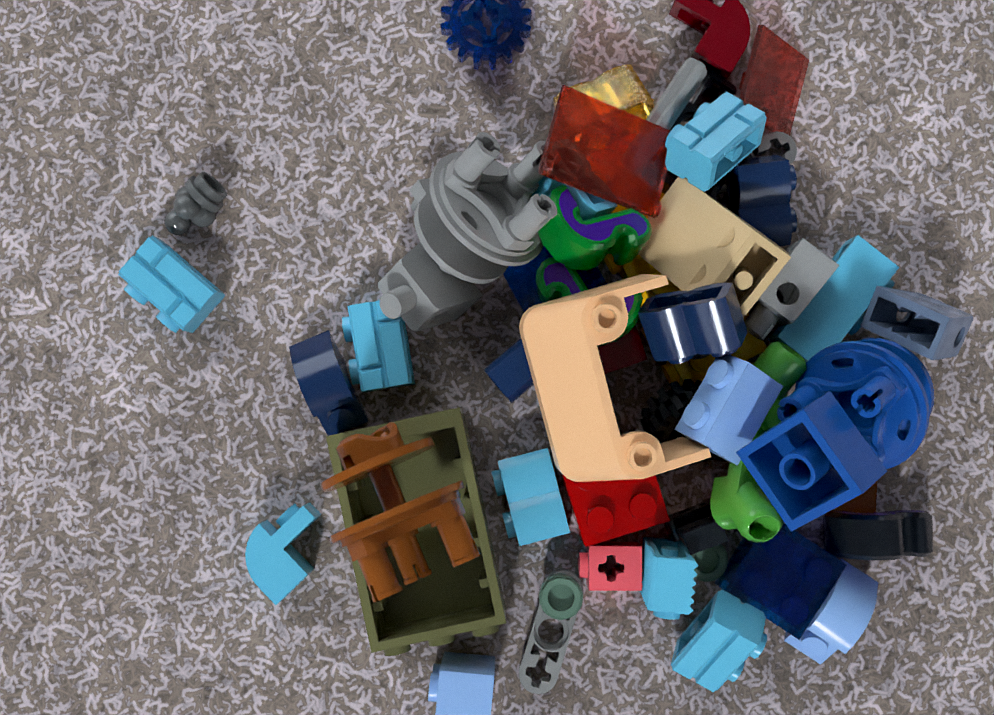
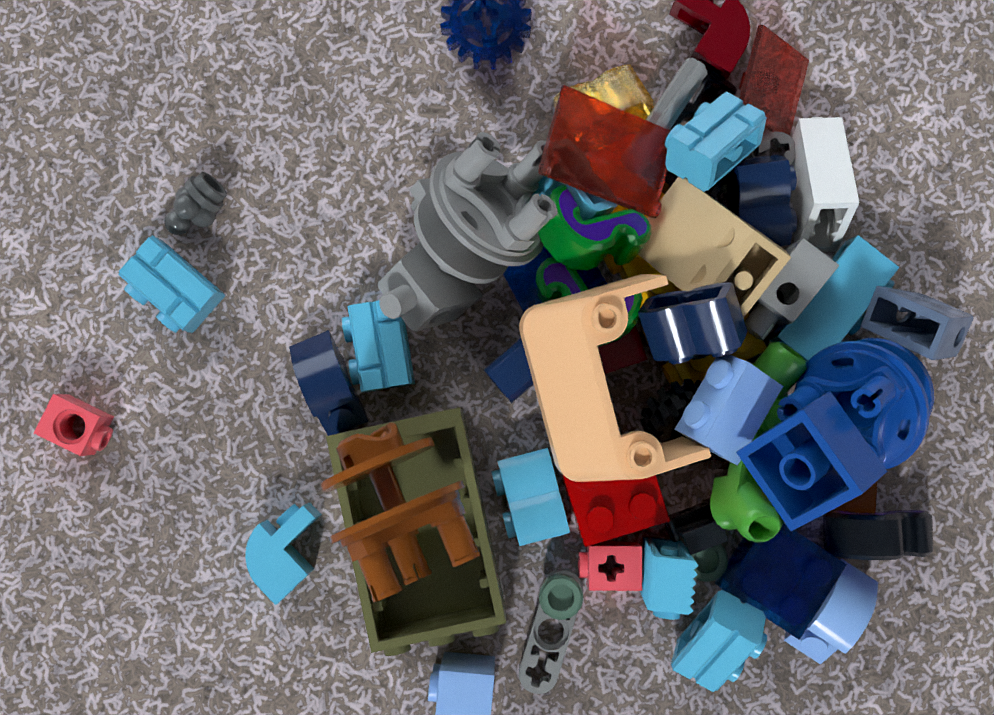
none -> coral brick [34,394,114,456]
none -> white slope [791,117,860,252]

